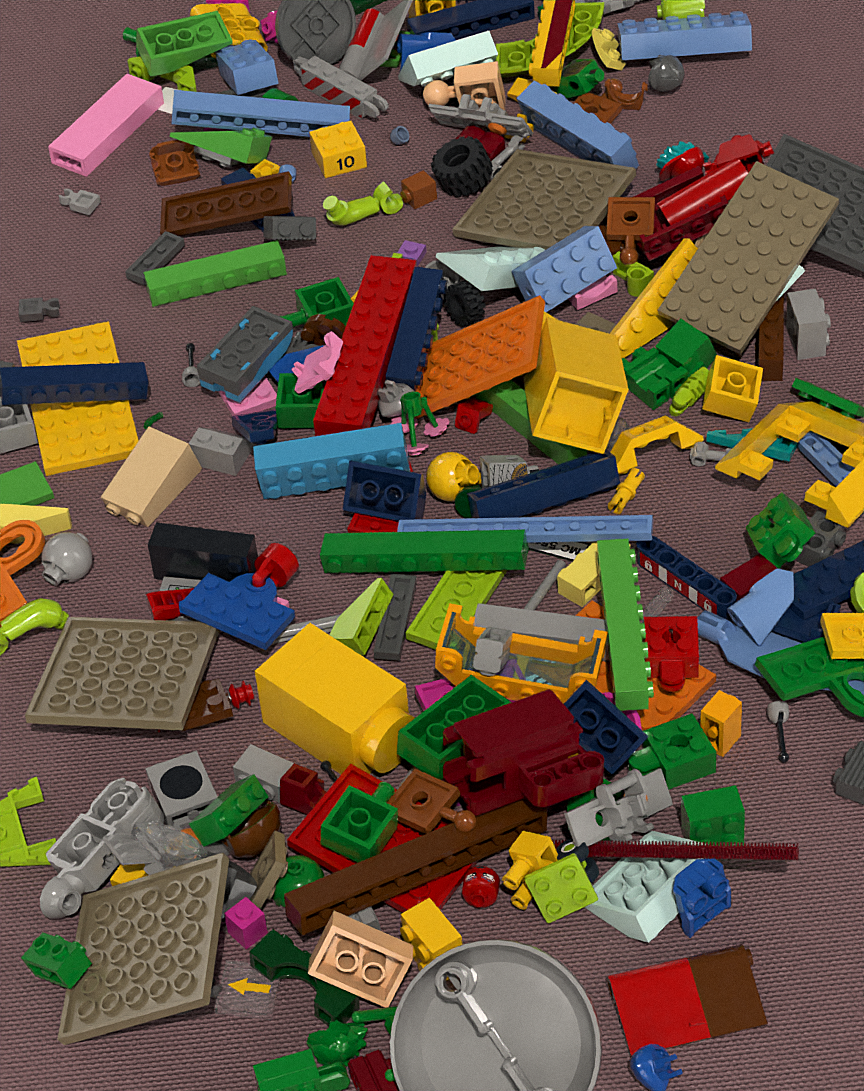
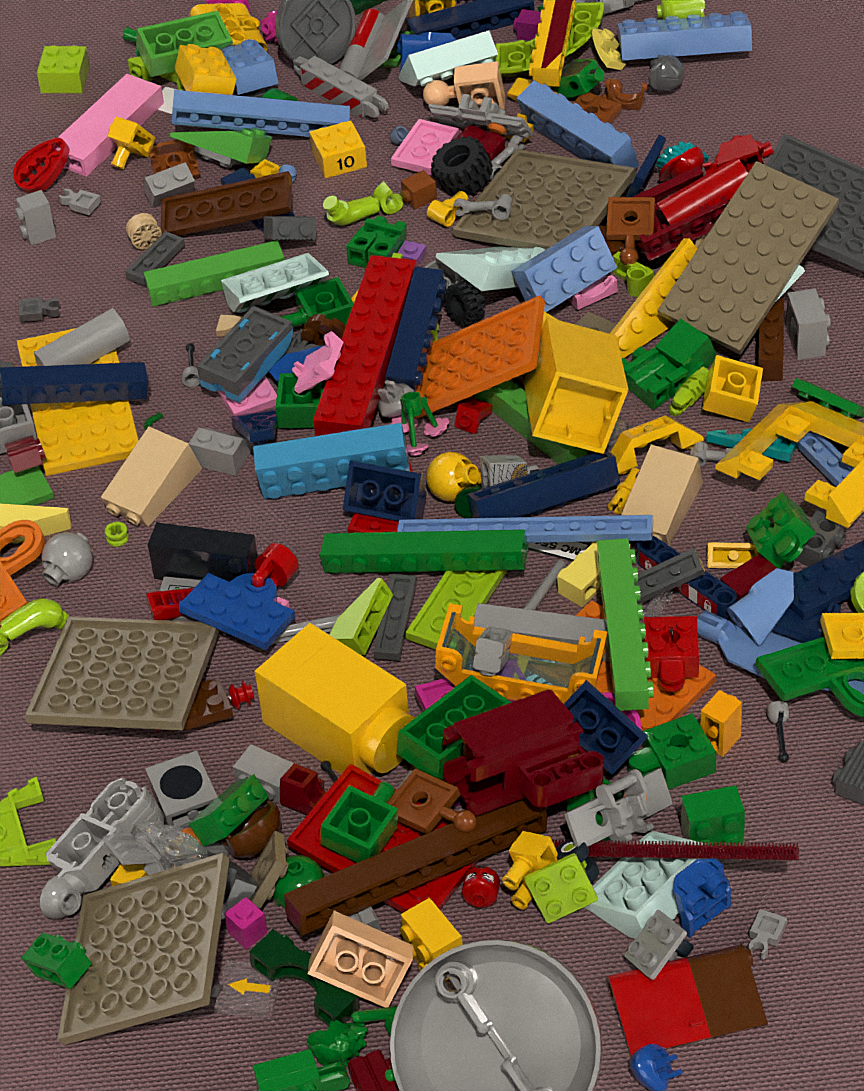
none -> dark red brick [4,435,46,474]
none -> red piece [13,138,70,193]
none -> light grey brick [15,190,56,246]
none -> light grey brick [34,308,130,366]
none -> lime brick [37,45,90,93]
none -> lime bush [105,522,129,547]
none -> yellow brick [107,116,156,170]
none -> tan wheel [126,213,162,249]
none -> light grey brick [143,162,195,208]
none -> yellow brick [174,44,237,95]
none -> tan tile [216,315,243,337]
none -> light aqua slope [221,253,329,313]
none -> green hips [346,215,407,268]
none -> bright pink plate [391,119,459,175]
none -> yellow pin [427,191,468,227]
none -> light grey brick [453,194,512,220]
none -> magenta brick [514,9,542,41]
none -> dark grey plate [600,548,706,604]
none -> tan slope [621,445,703,545]
none -> light grey plate [624,910,694,980]
none -> dark blue tile [626,134,666,197]
none -> yellow slope [707,542,759,569]
none -> light grey plate [749,909,787,960]

